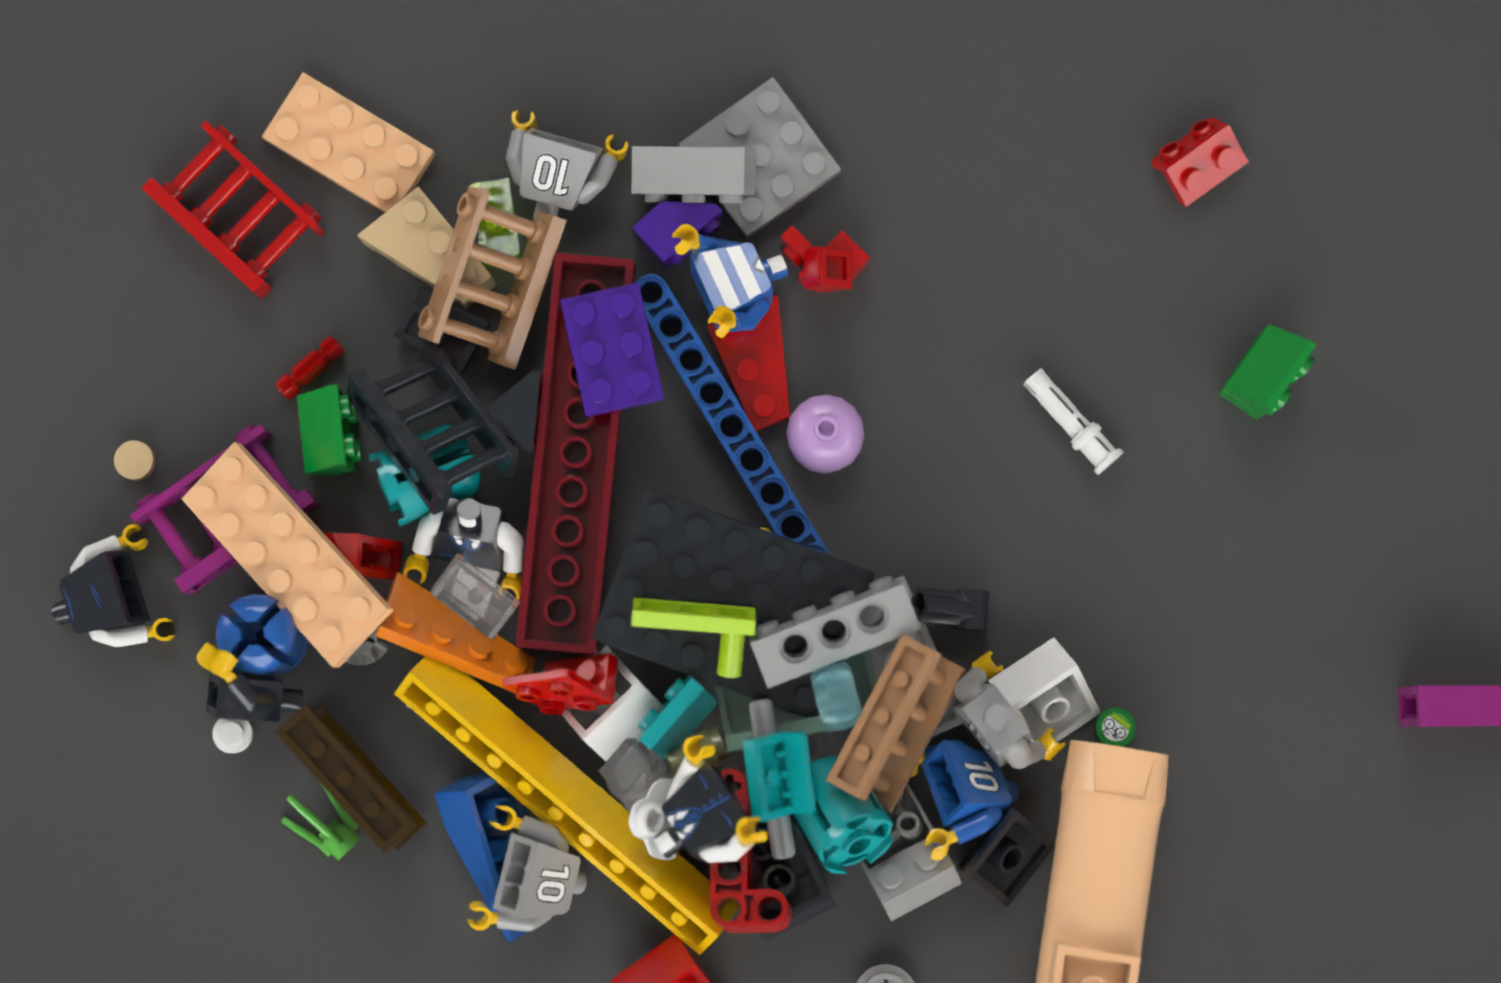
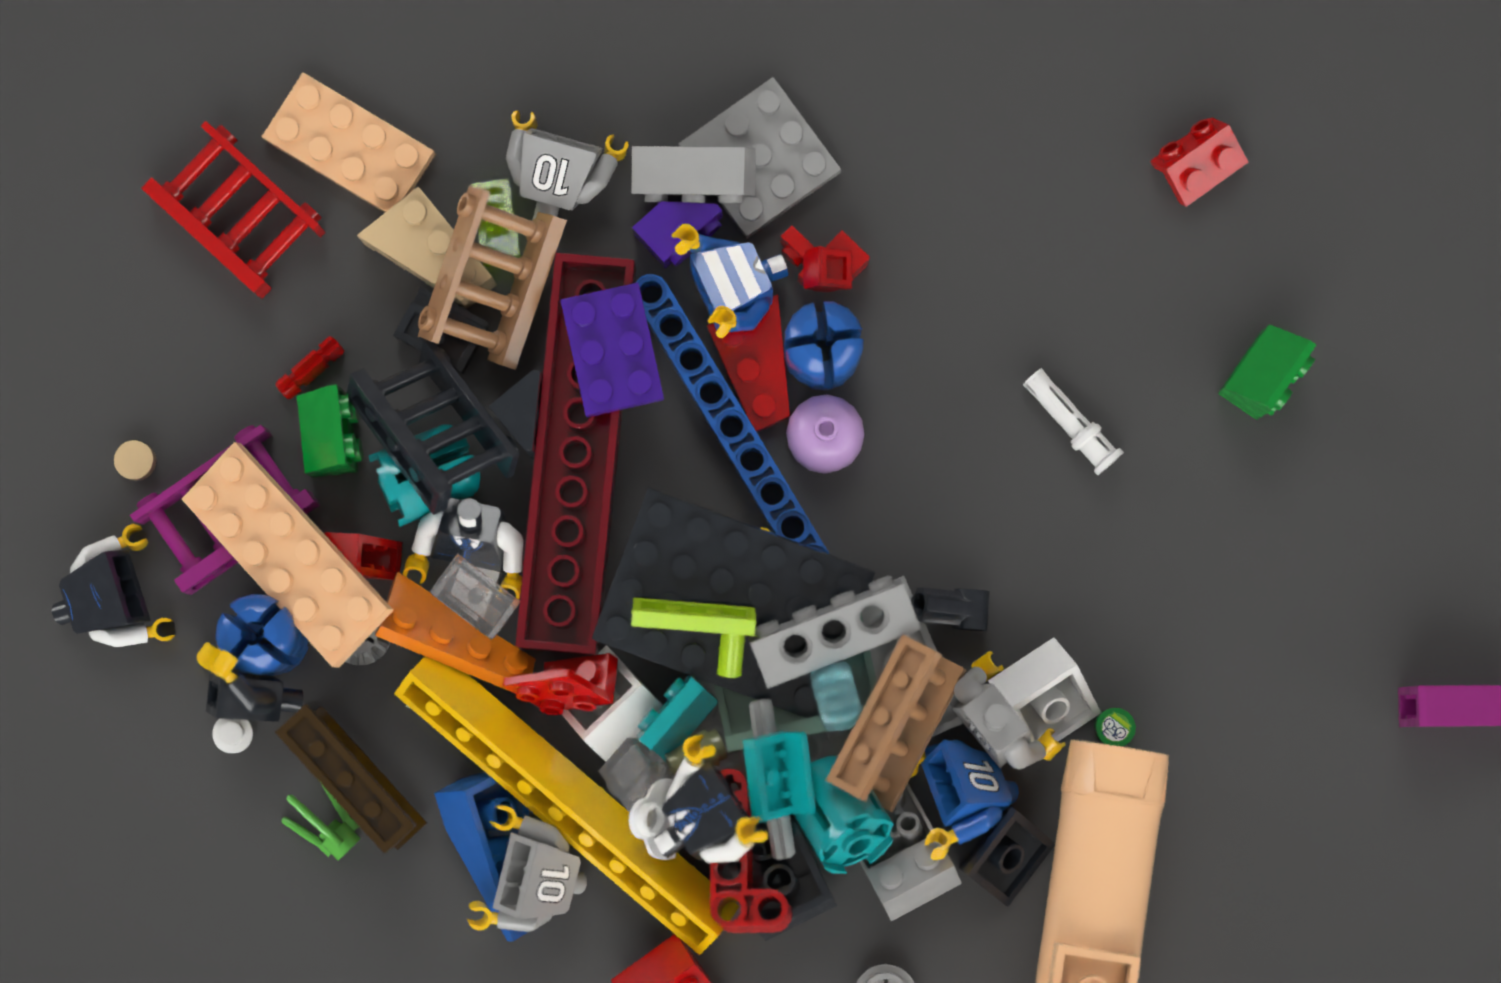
none -> blue cylinder [784,301,864,390]

